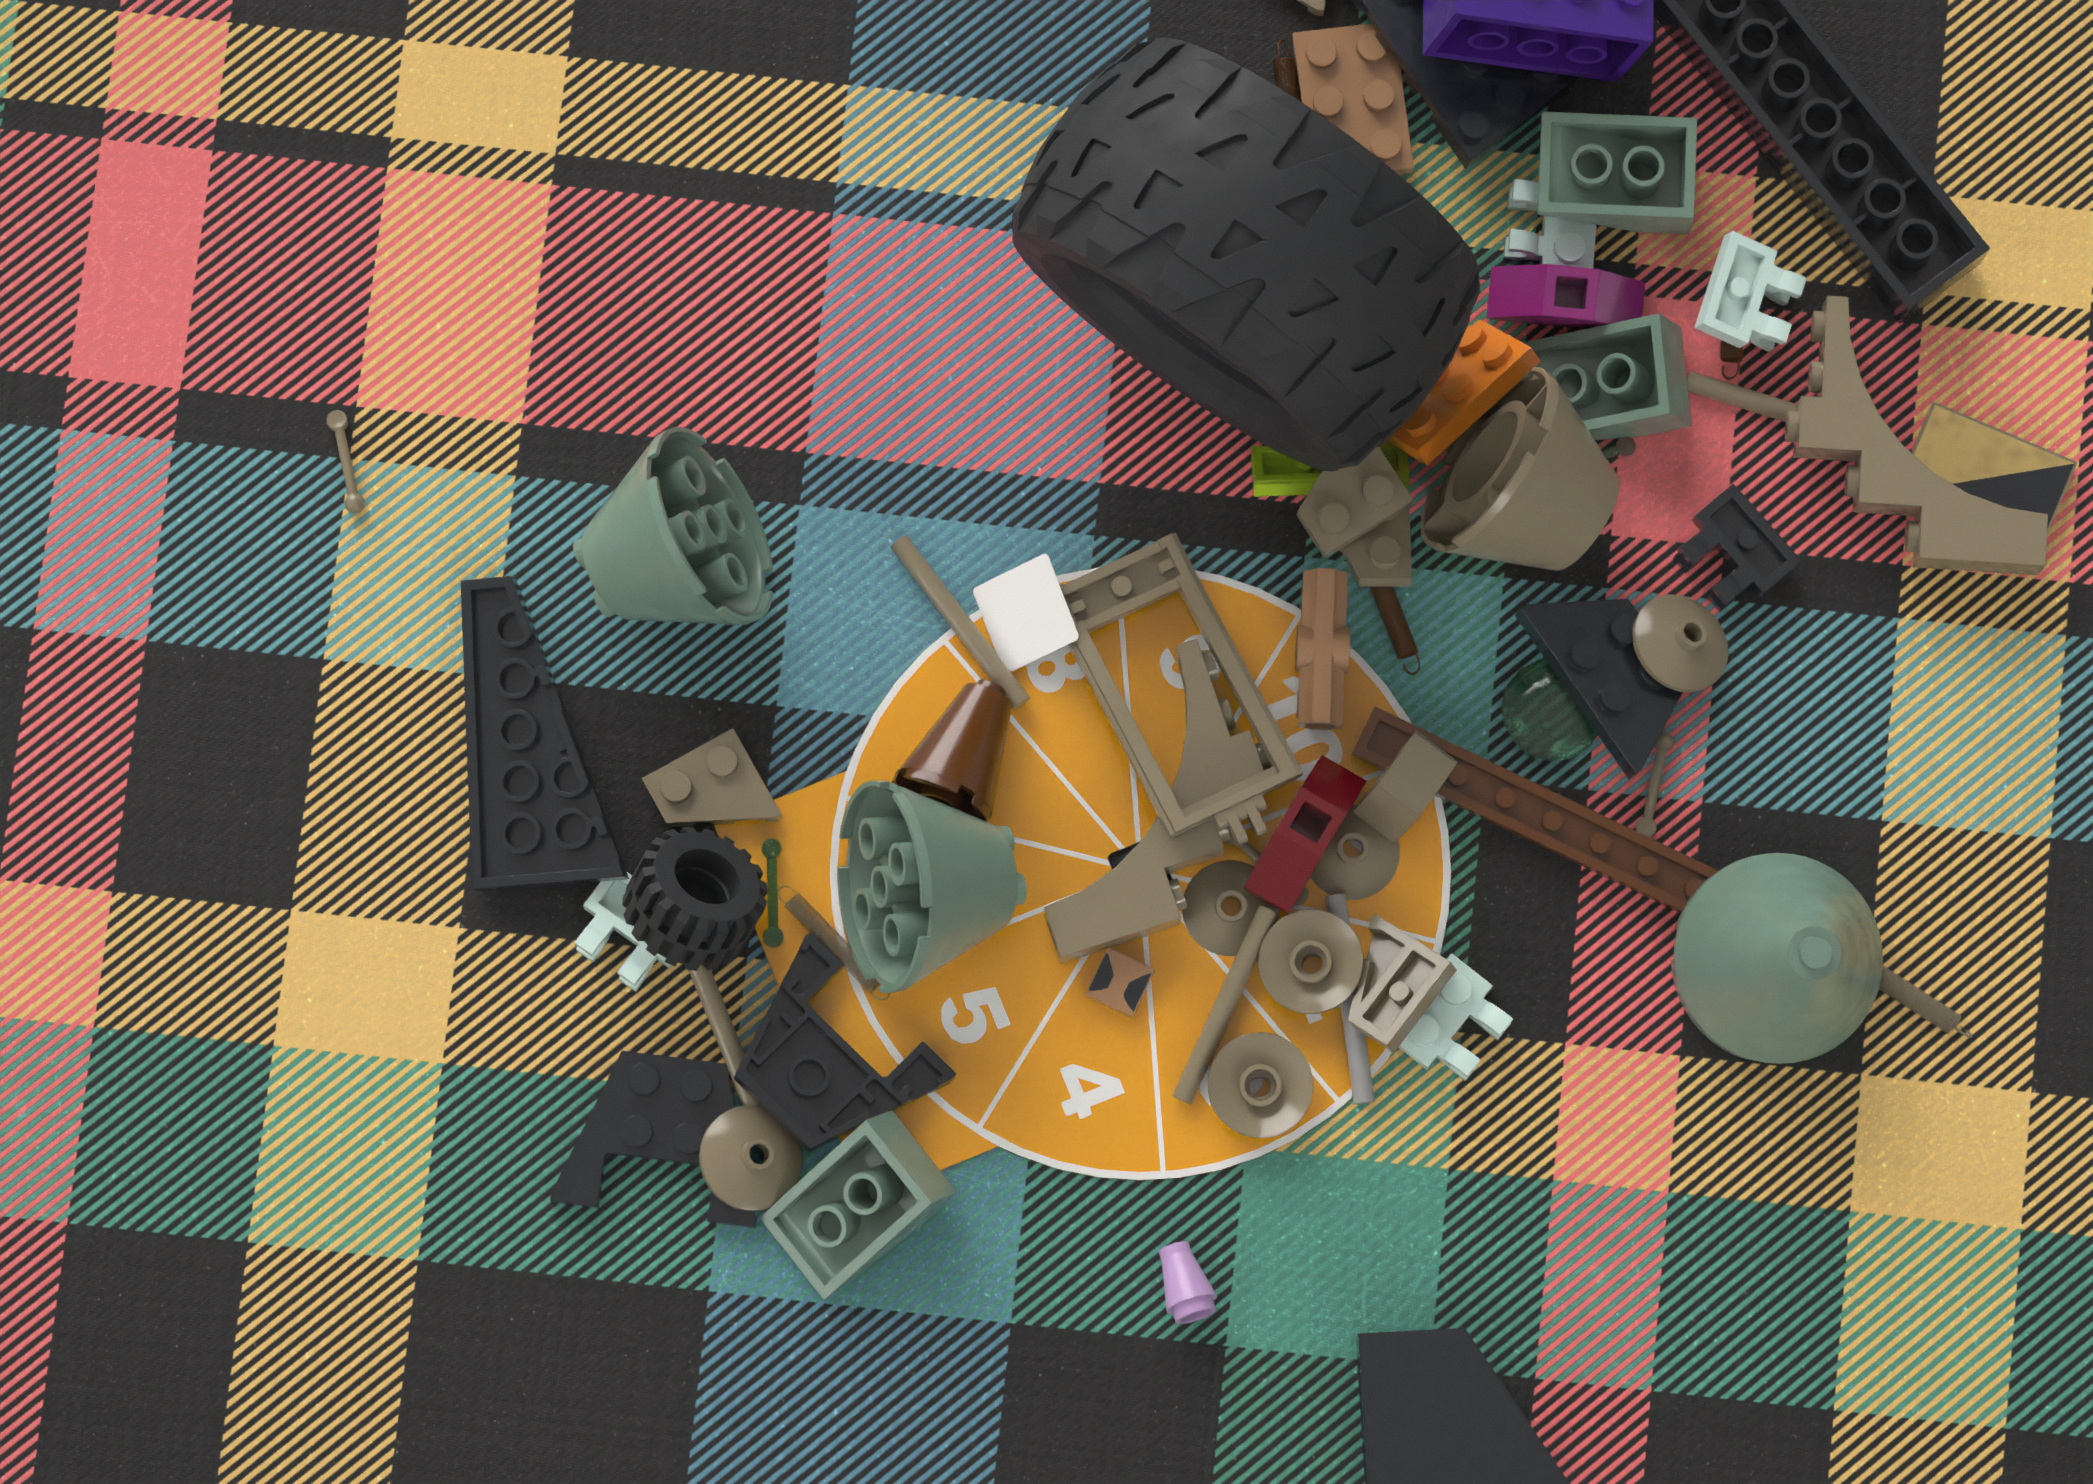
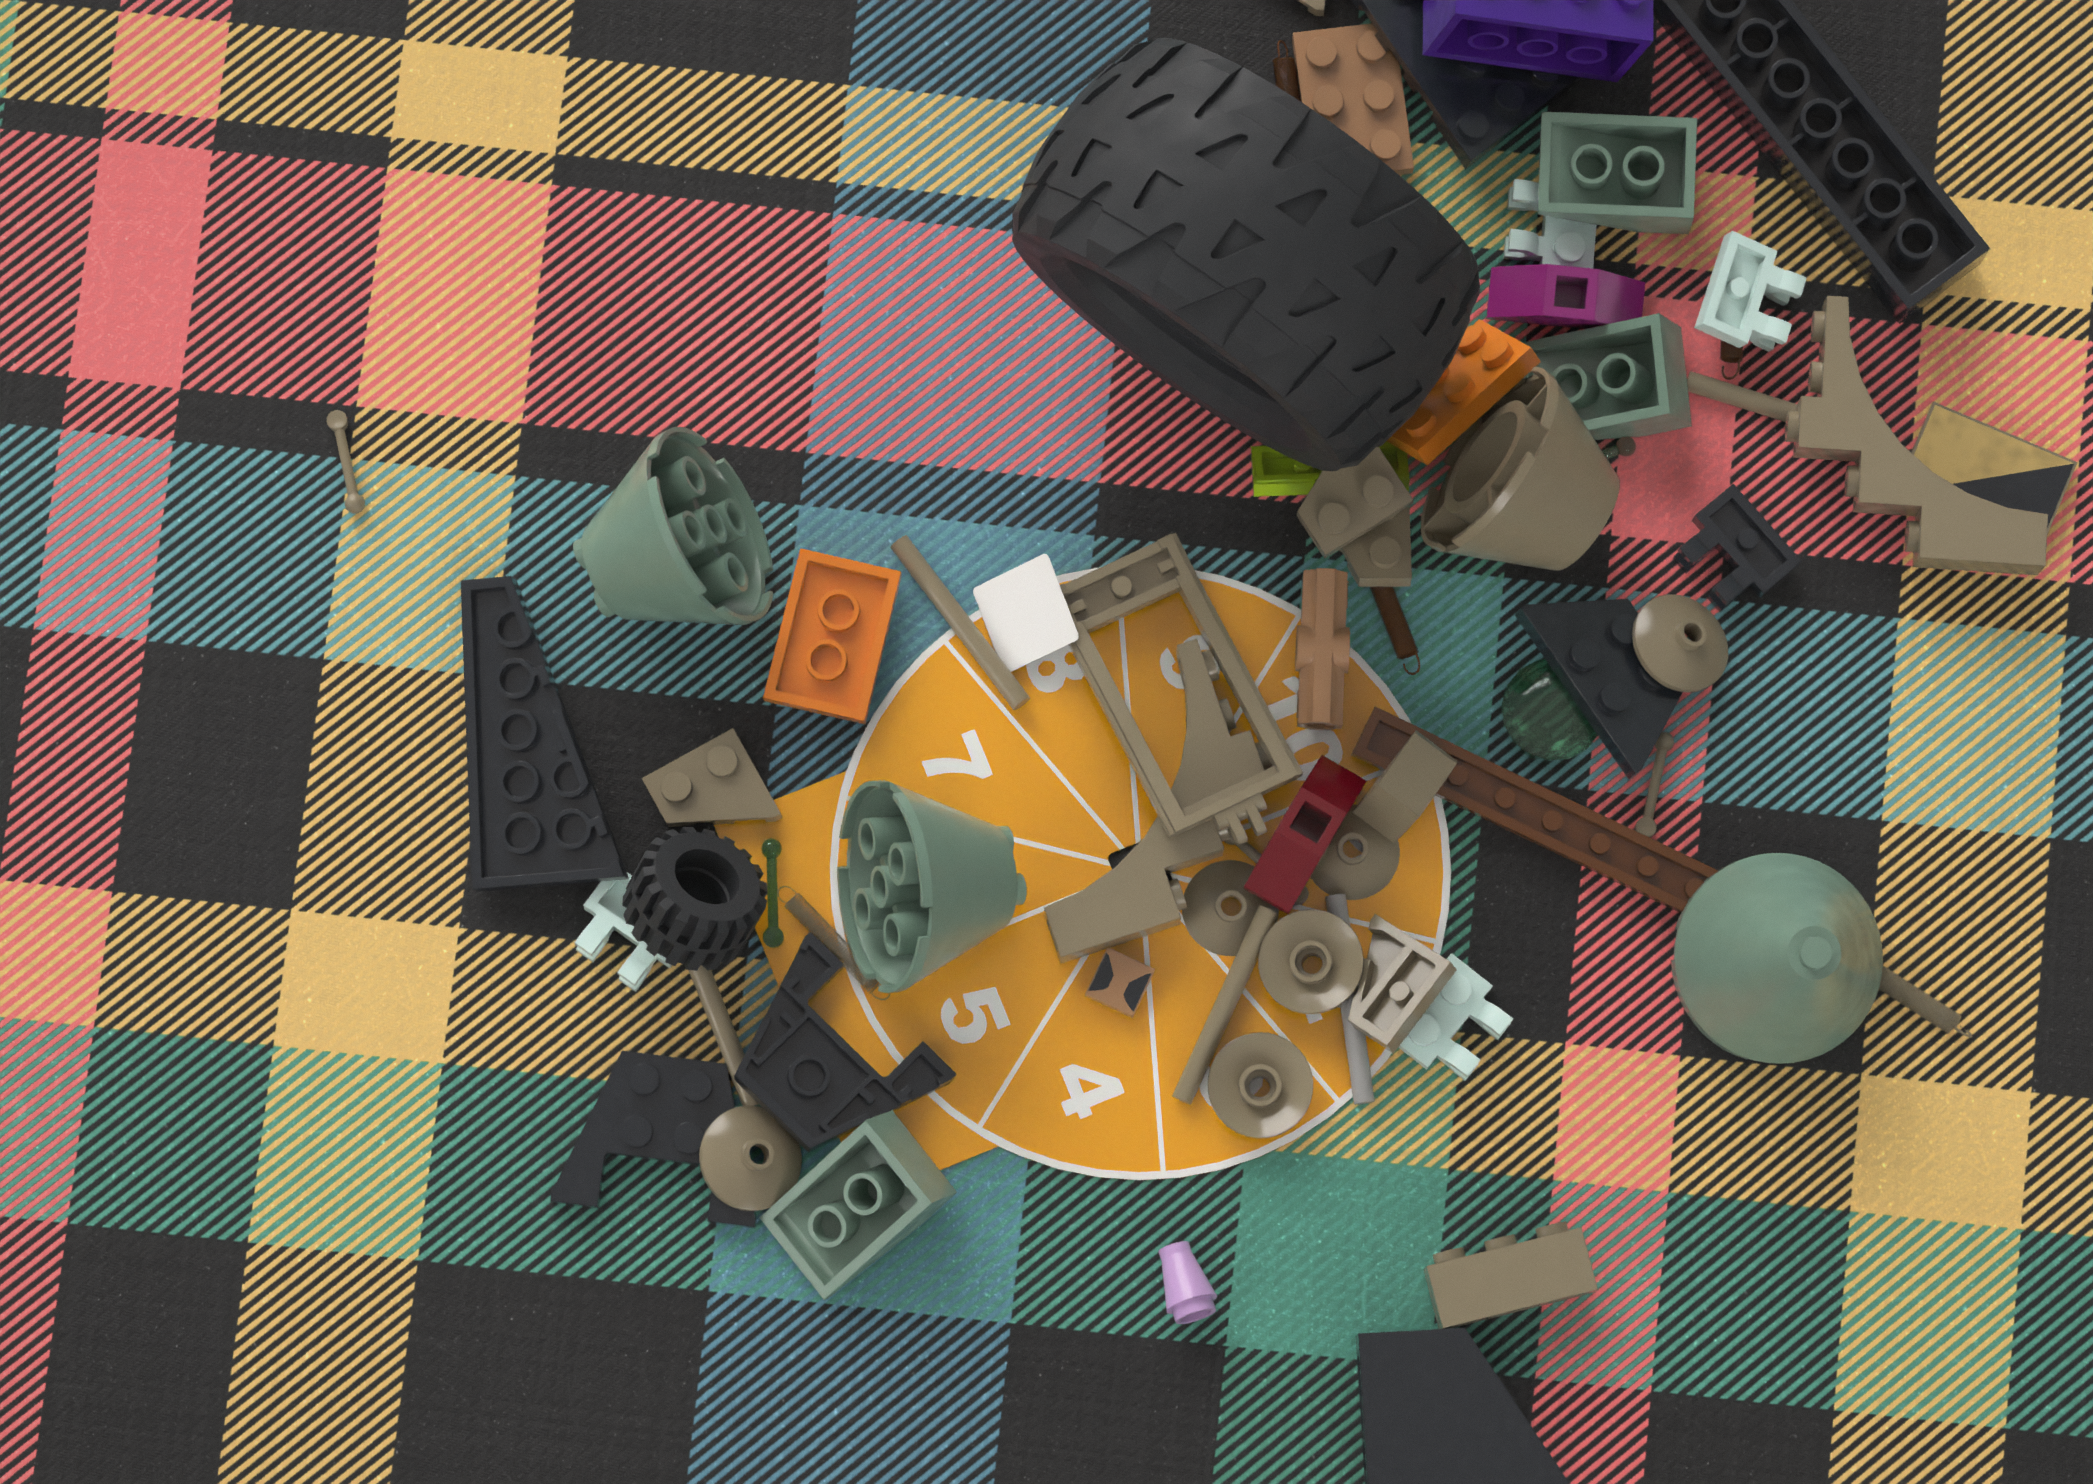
reddish brown cone [891,680,1012,822] -> none
none -> orange plate [763,548,902,724]
none -> dark tan brick [1423,1221,1598,1329]

